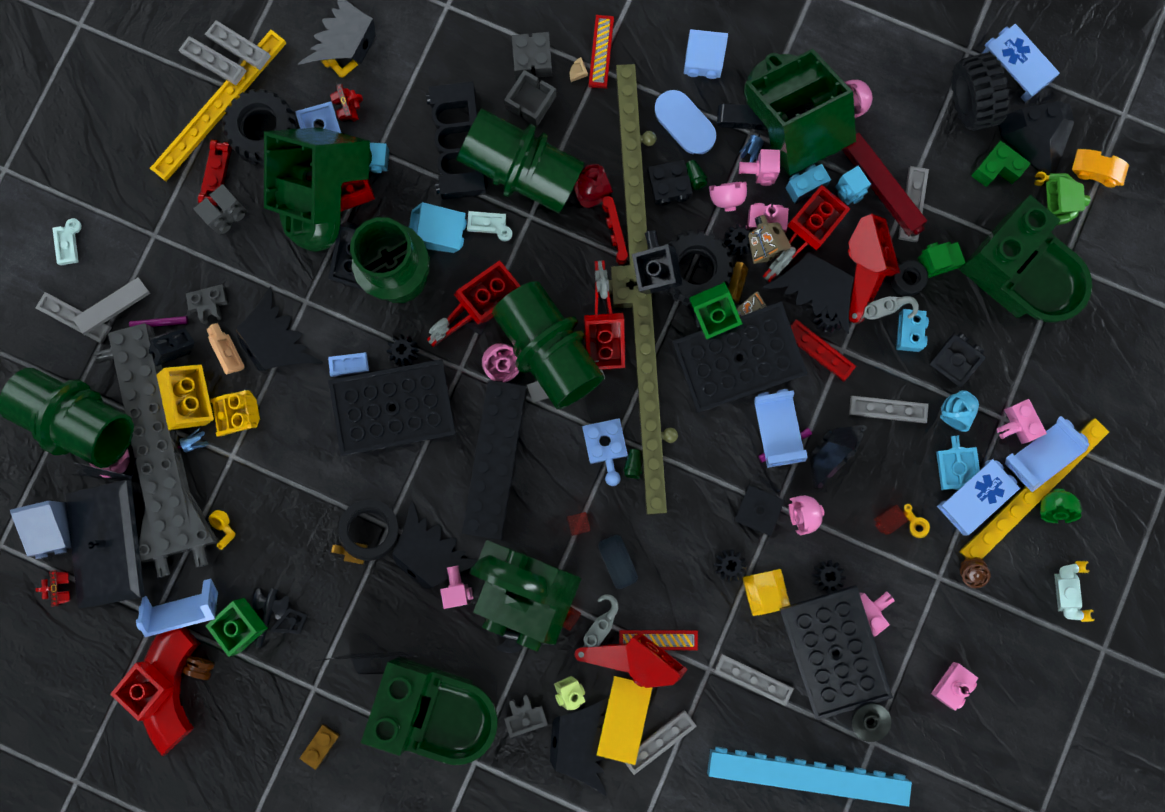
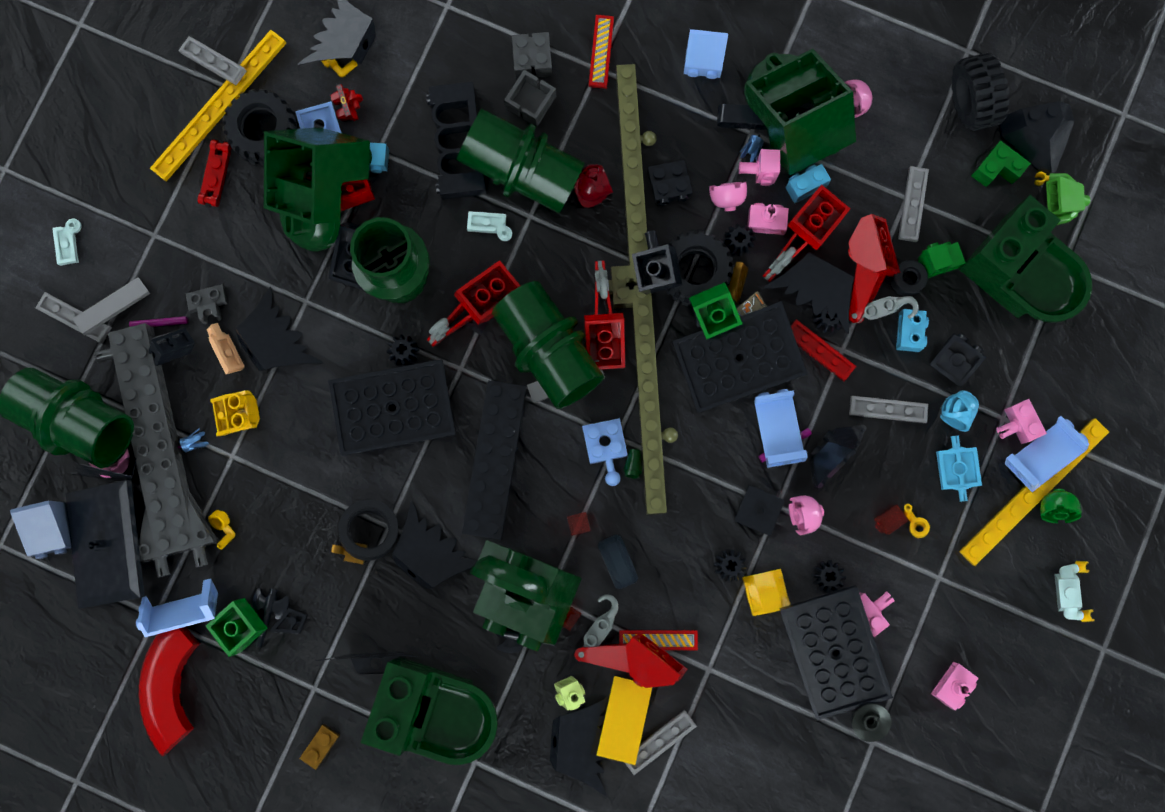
red hips [35,570,70,606] -> none
red slope [110,661,175,721] -> none
yellow brick [157,364,214,430] -> none
reddish brown wheel [183,656,215,680] -> none
dark grey piece [193,184,248,235] -> none
light grey tile [205,20,271,70] -> none
light blue plate [328,352,369,377] -> none
medium azure slope [409,202,467,253] -> none
bright pink brick [440,565,474,609] -> none
bright pink cylinder [482,343,519,382] -> none
dark grey plate [504,694,548,738] -> none
tan tile [570,57,588,82] -> none
red plate [602,196,628,265] -> none
light blue tile [655,90,716,155] -> none
dark green cone [686,160,707,190] -> none
medium azure brick [707,747,912,807] -> none
light grey tile [713,654,794,706] -> none
dark tan torso [748,215,791,264] -> none
medium azure brick [835,165,871,205] -> none
dark red brick [842,133,927,237] -> none
light blue panel [937,459,1020,535] -> none
reddish brown wheel [959,557,991,588] -> none
light blue panel [982,24,1060,103] -> none
light orange brick [1072,149,1129,188] -> none

